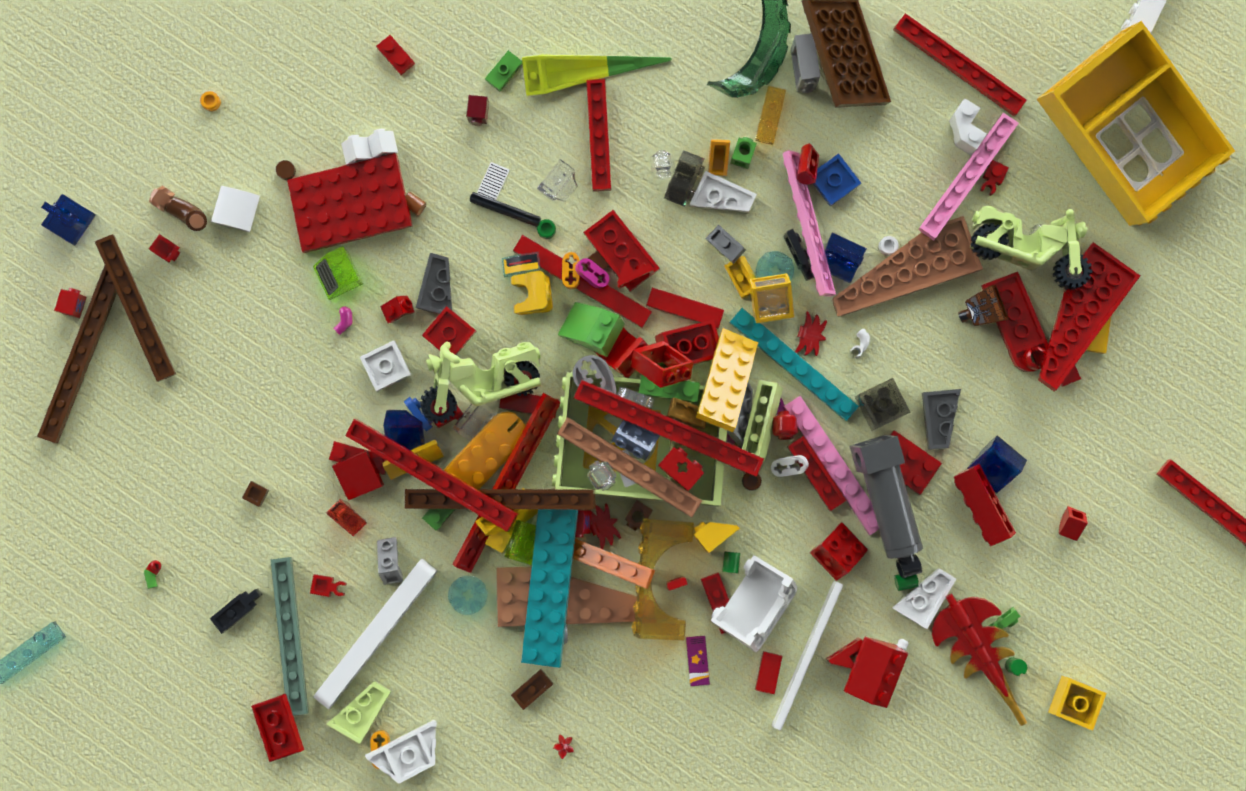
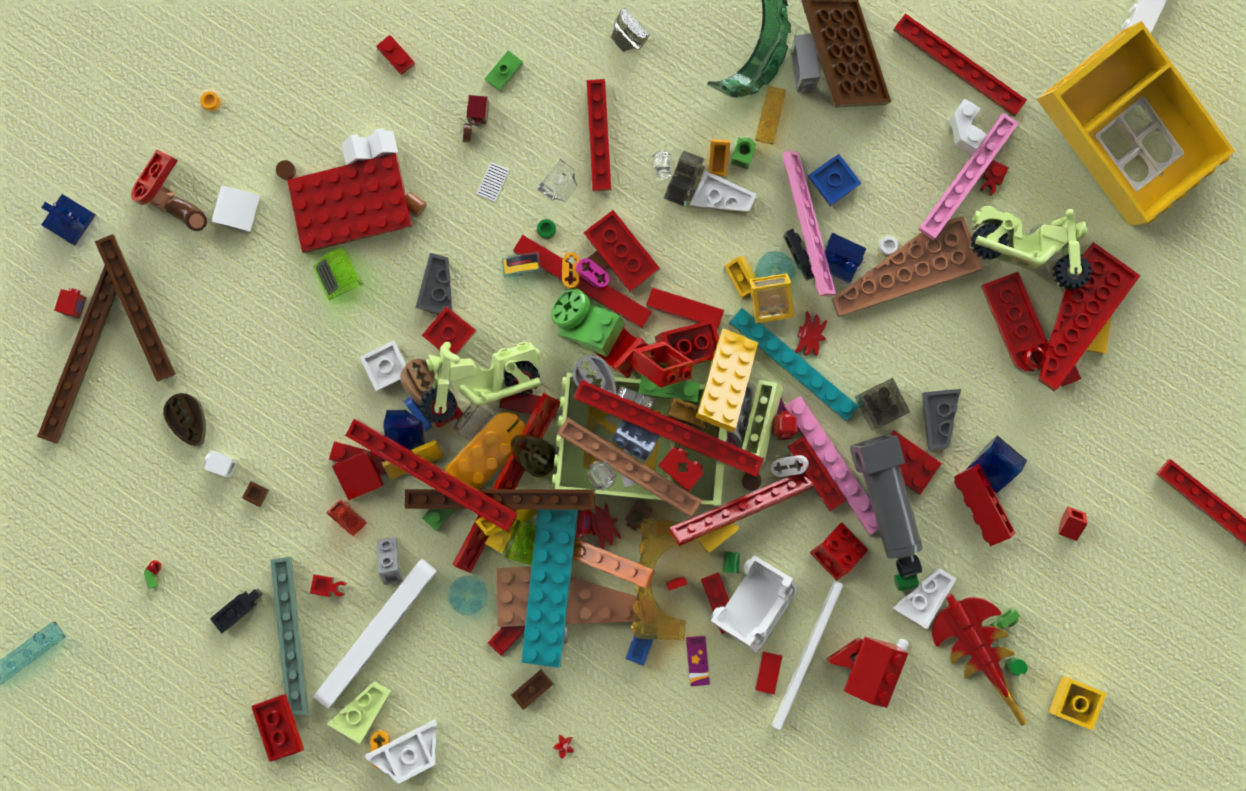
red bracket [148,234,181,263] -> none
dark pink arm [333,306,353,335] -> none
red bracket [380,295,415,323] -> none
black axle [470,192,541,227] -> none
yellow piece [511,271,553,315] -> none
neon yellow plate [522,54,672,96] -> none
red slope [617,258,654,289] -> none
dark grey plate [705,225,746,264] -> none
red brick [797,143,819,185] -> none
white arm [850,329,870,358] -> none
torso [958,285,1009,326] -> none
none -> red tile [131,150,178,205]
none -> dark brown piece [163,393,206,446]
none -> white brick [204,451,238,478]
none -> medium nougat piece [400,359,436,406]
none -> reddish brown tile [463,123,472,143]
none -> red tile [488,626,525,656]
none -> dark brown piece [510,434,557,477]
none -> bright green wheel [551,289,590,330]
none -> clear smoke slope [611,8,650,52]
none -> blue plate [625,622,657,666]
none -> red tile [669,472,813,546]

